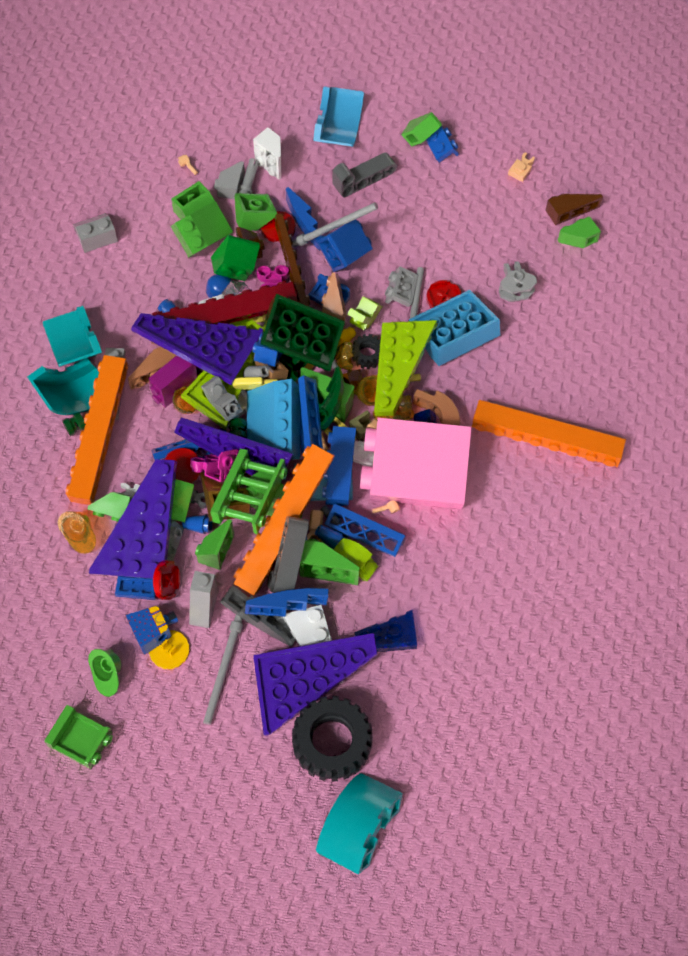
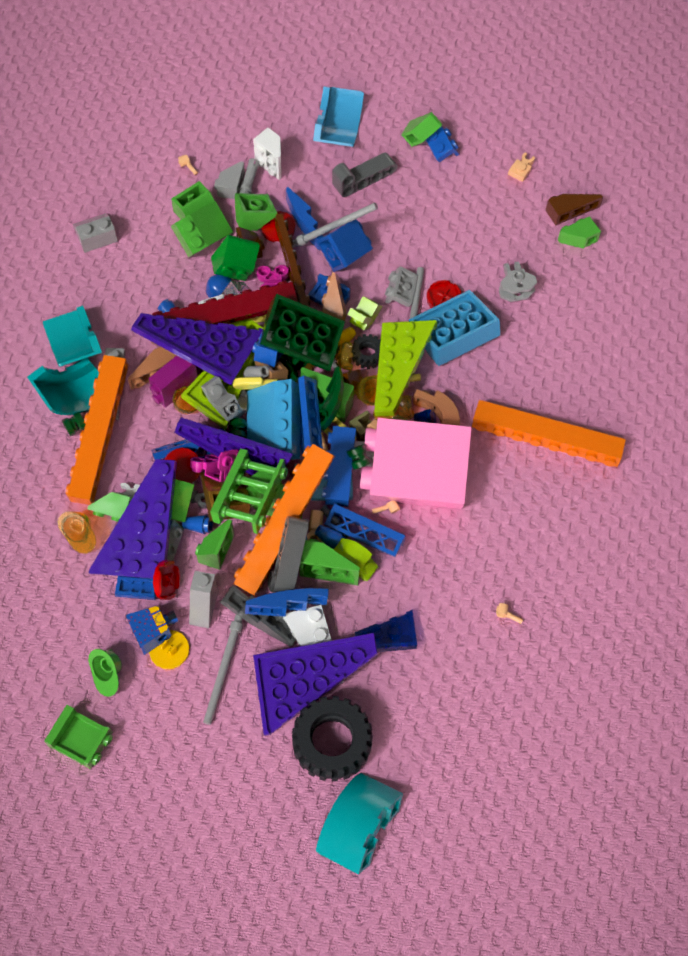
none -> dark green wheel [346,444,371,470]
none -> light nougat hand [496,603,523,624]

